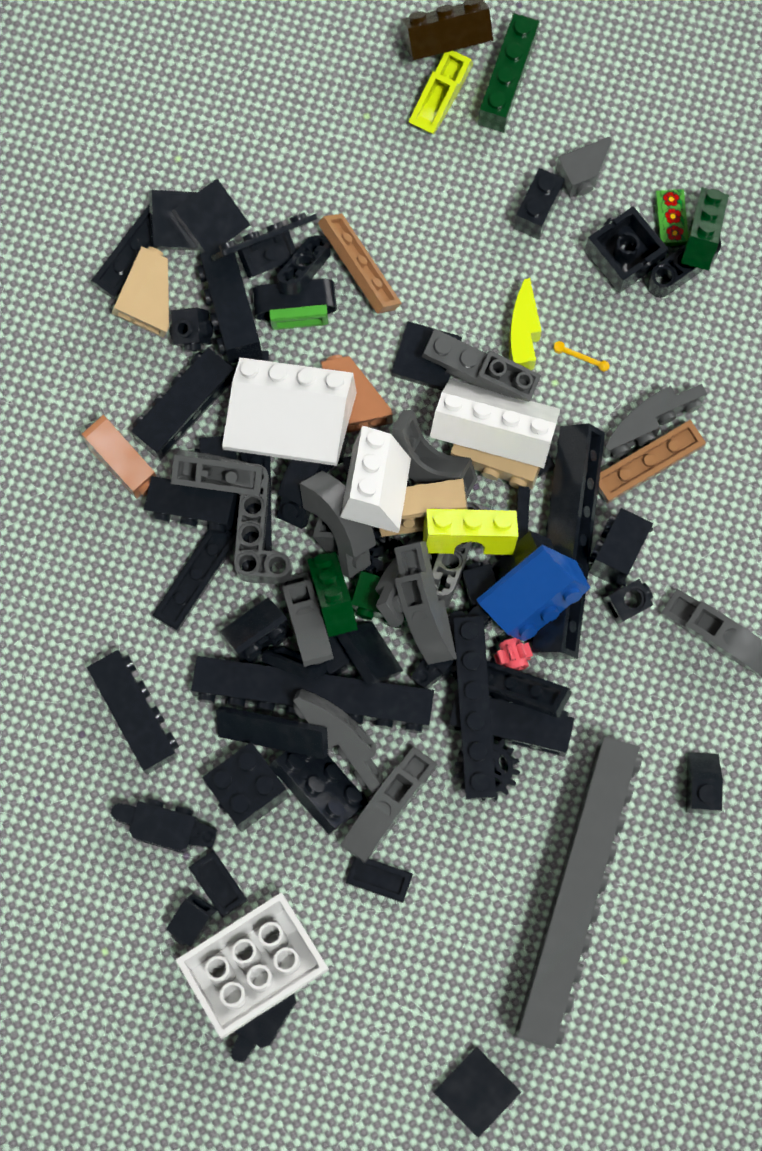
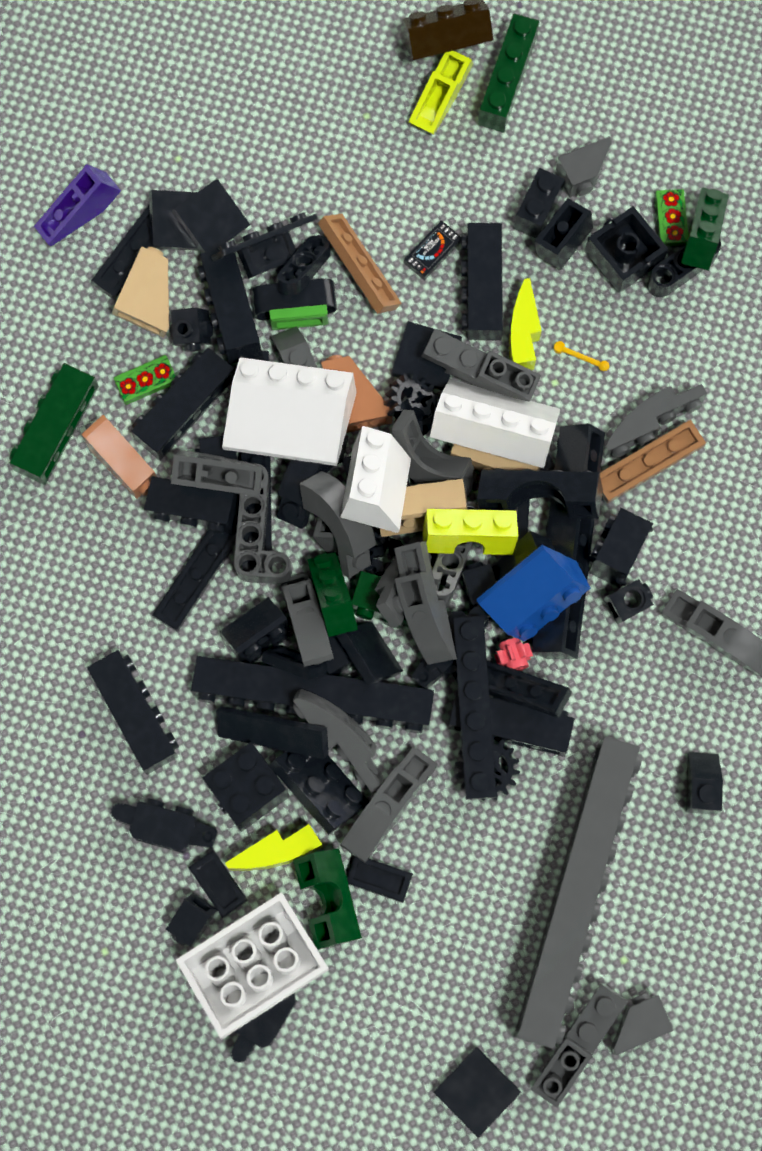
none -> dark green brick [9,363,99,485]
none -> dark purple slope [34,164,121,246]
none -> tile [113,355,176,405]
none -> neon yellow slope [225,824,323,871]
none -> dark grey slope [271,326,317,368]
none -> dark green arch [293,848,362,950]
none -> black gear [384,374,440,436]
none -> black tile [404,220,461,281]
none -> black brick [461,223,503,340]
none -> black arch [477,468,603,519]
none -> dark grey slope [531,983,628,1108]
none -> black brick [534,198,594,270]
none -> dark grey slope [611,992,674,1055]

